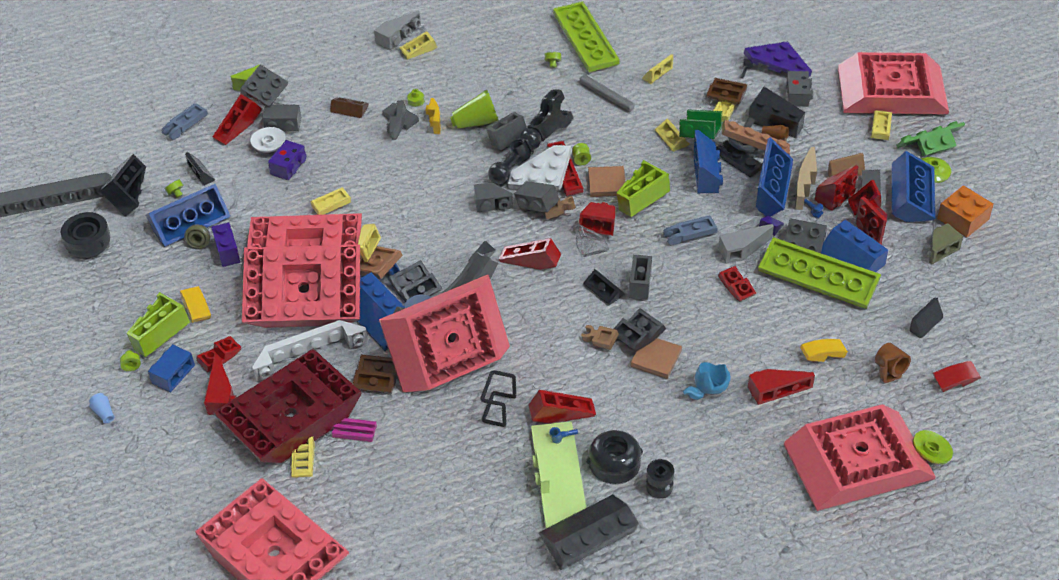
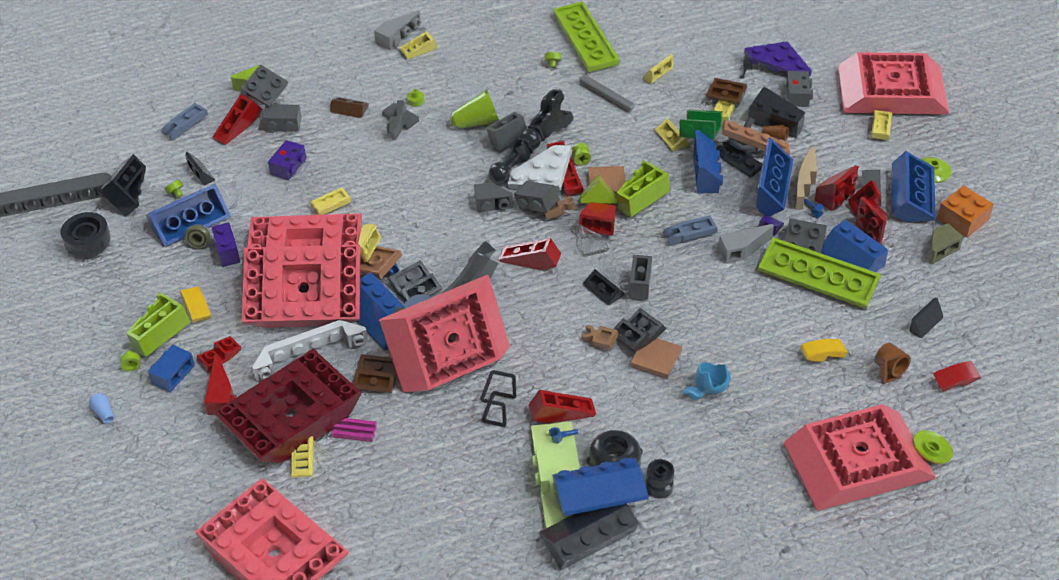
white dish [251,127,286,152] -> none
yellow slope [426,98,441,134] -> none
red slope [718,265,756,302] -> none
red slope [748,369,815,405] -> none
medium nougat slope [827,153,865,177] -> none
bright green bracket [896,121,965,157] -> none
none -> blue slope [552,458,649,516]
none -> lime slope [580,174,617,203]

